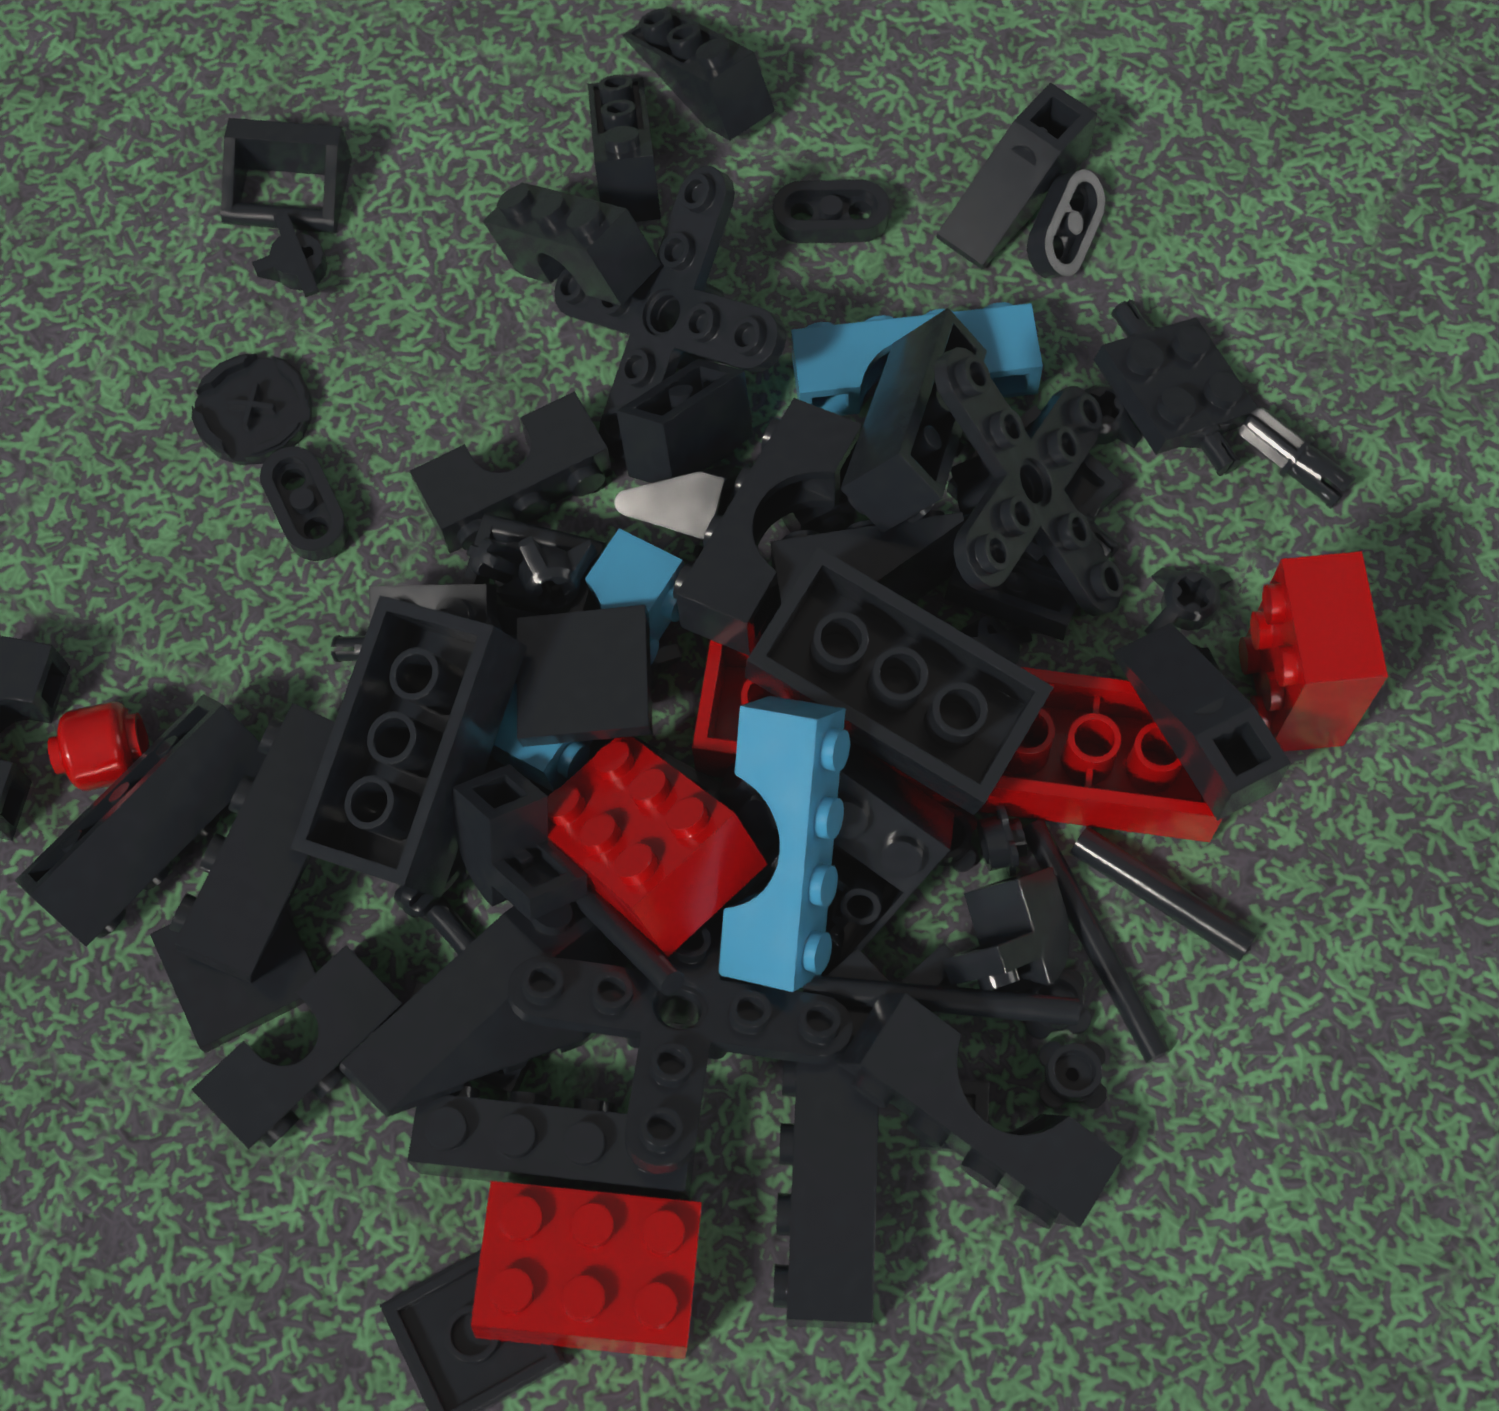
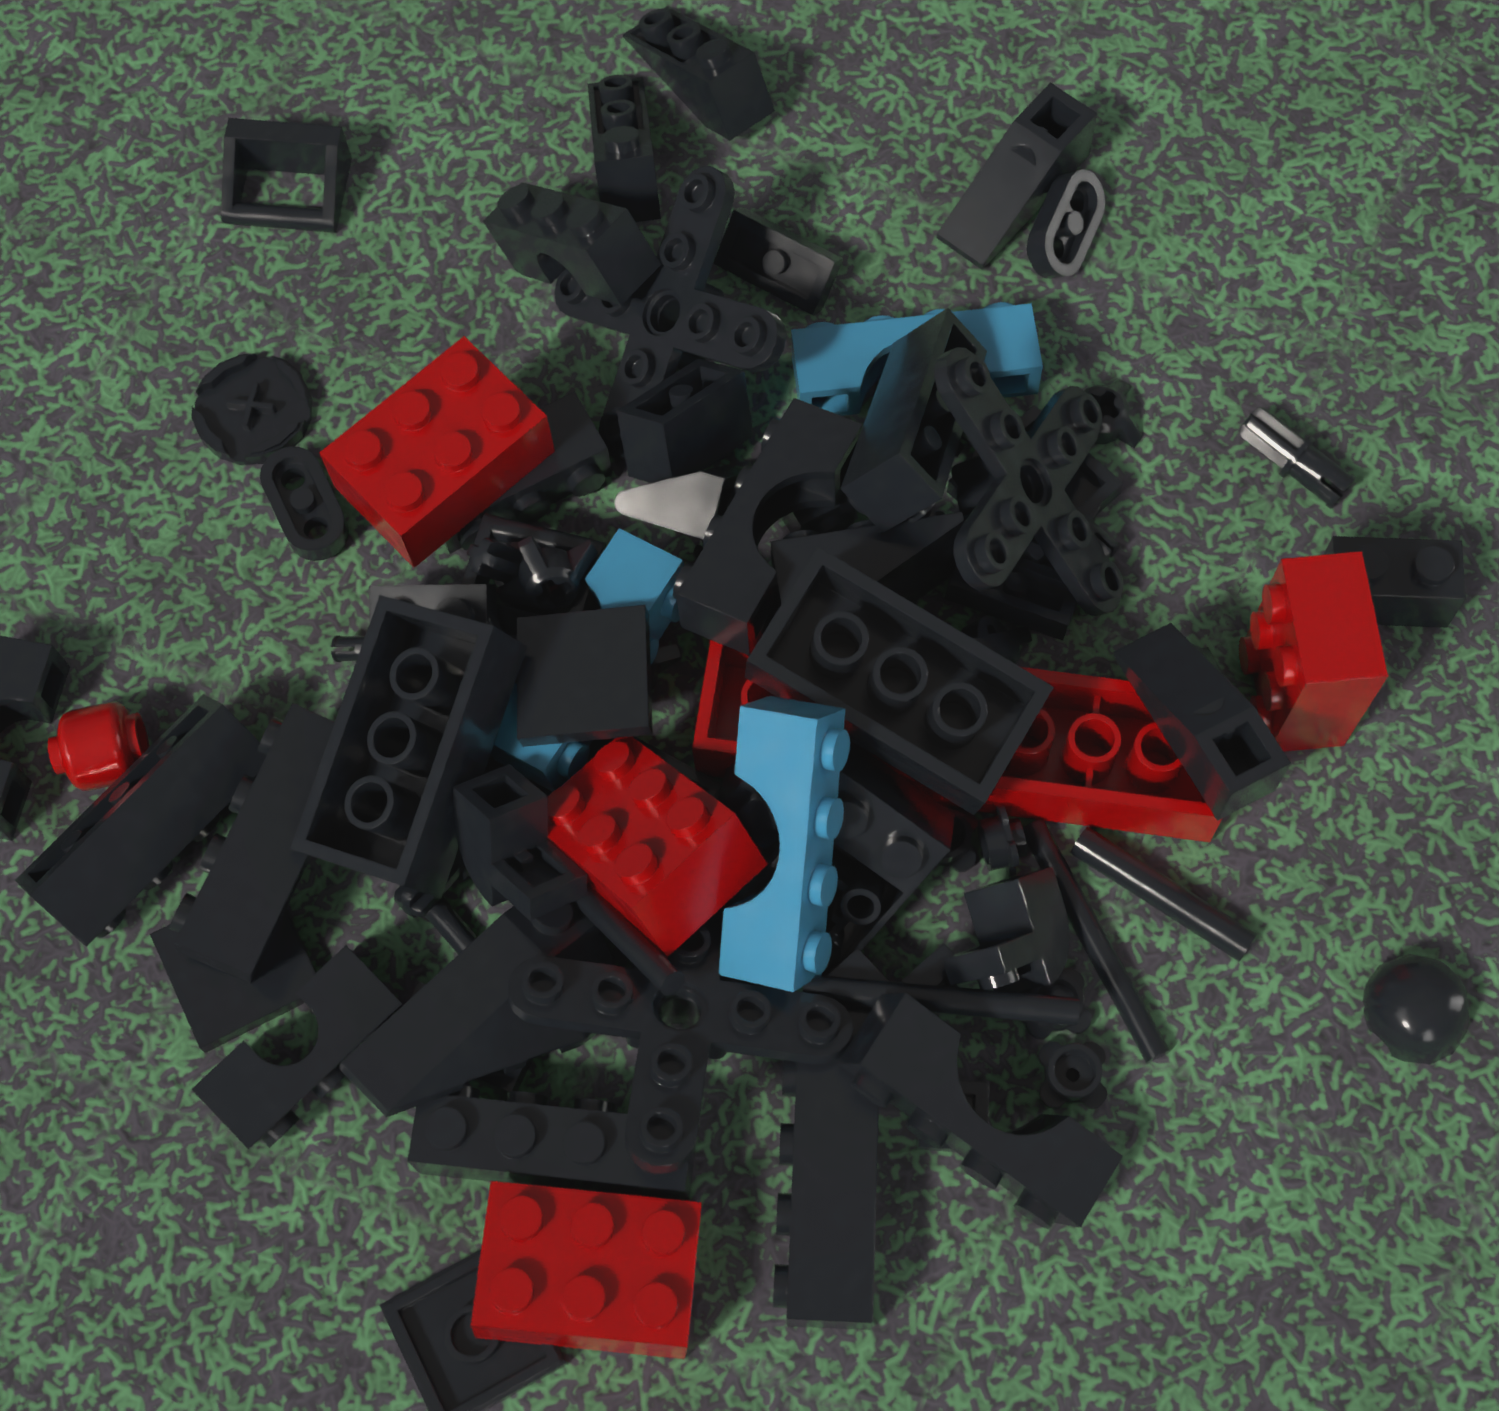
black piece [252,211,328,297] -> none
black plate [773,180,890,243] -> none
black plate [1093,299,1258,476] -> none
black piece [1144,567,1233,634] -> none
none -> red brick [319,336,555,568]
none -> black plate [713,207,843,315]
none -> black brick [1324,536,1466,628]
none -> black hair [1363,954,1469,1065]

